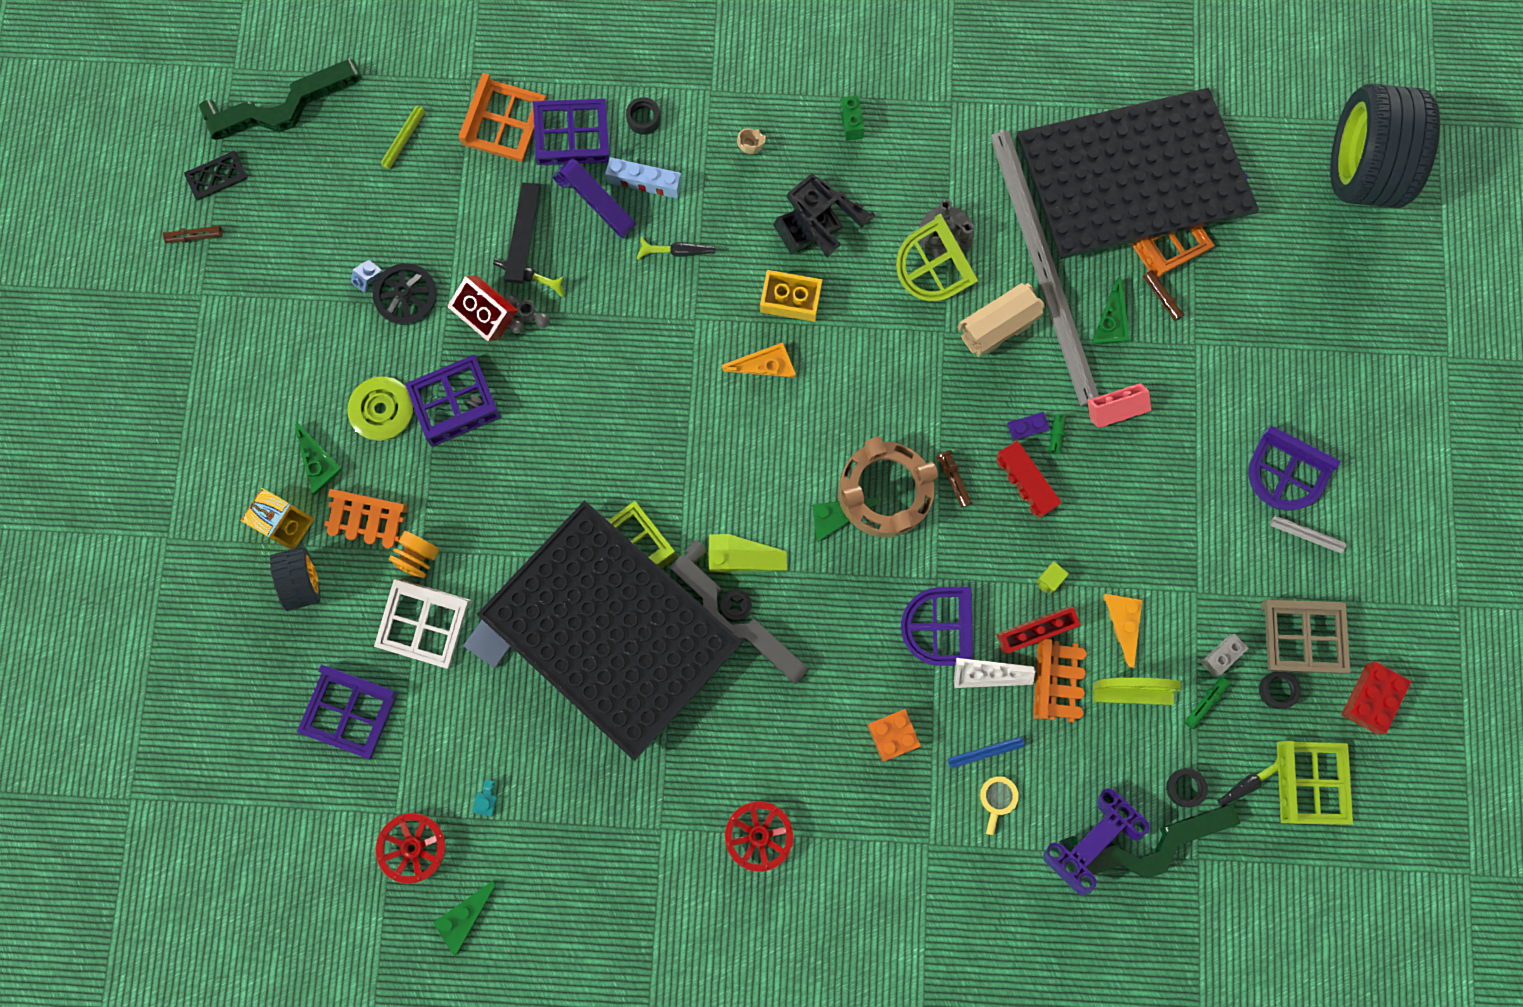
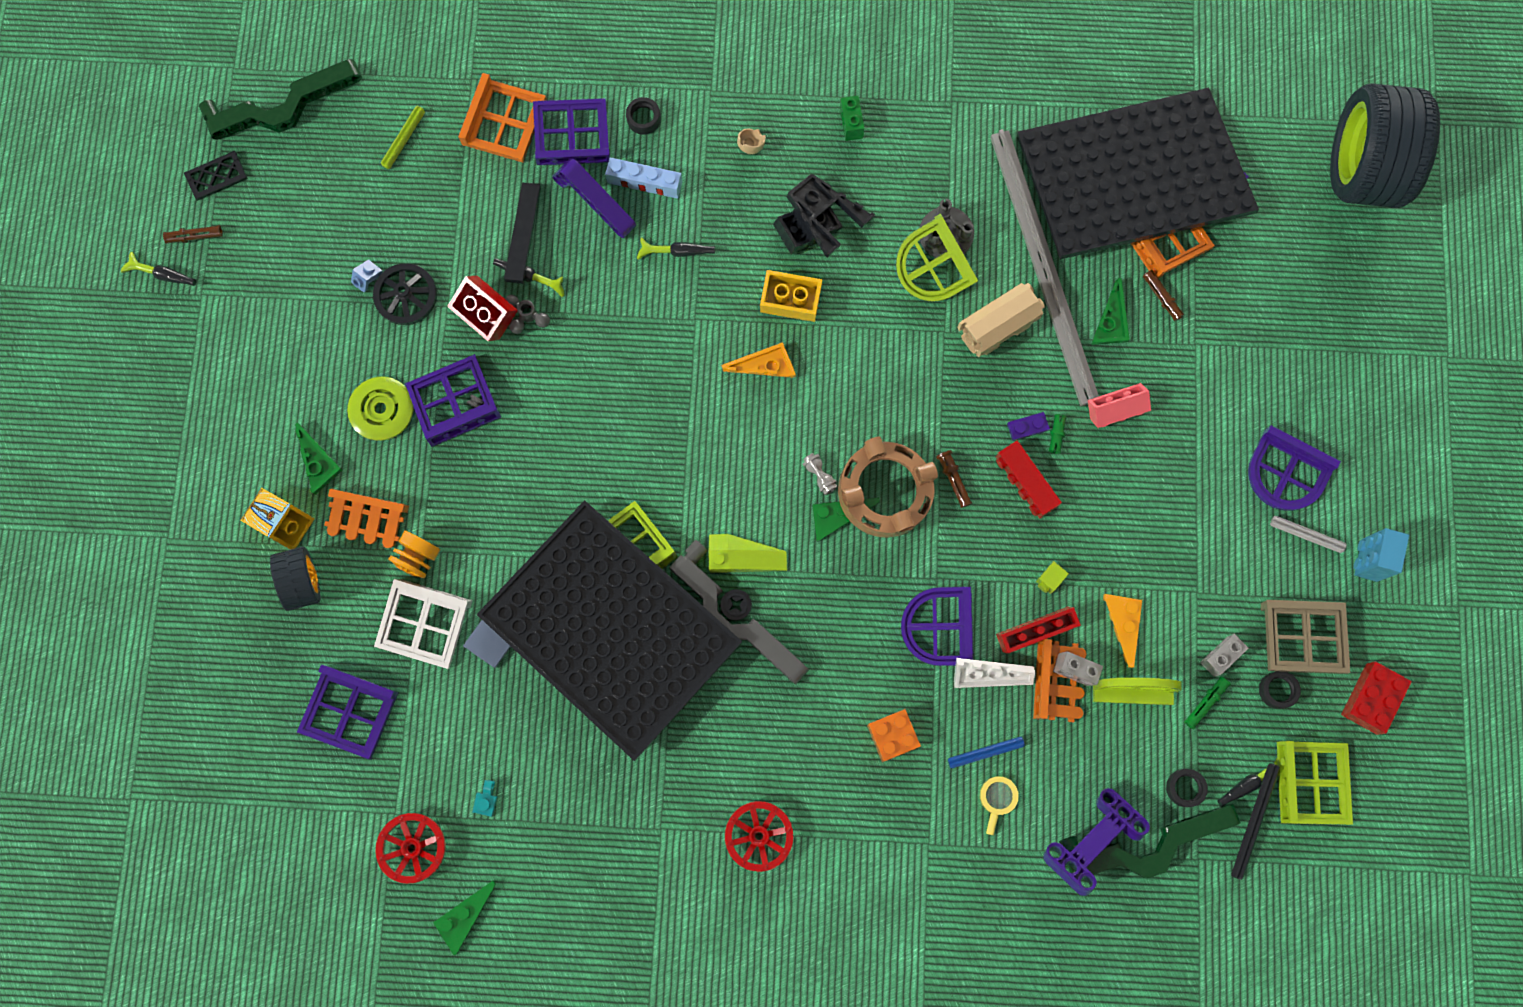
none -> black piece [121,252,197,286]
none -> light grey piece [803,453,838,495]
none -> light grey brick [1053,651,1103,686]
none -> black axle [1231,763,1280,880]
none -> dark azure brick [1354,528,1409,582]

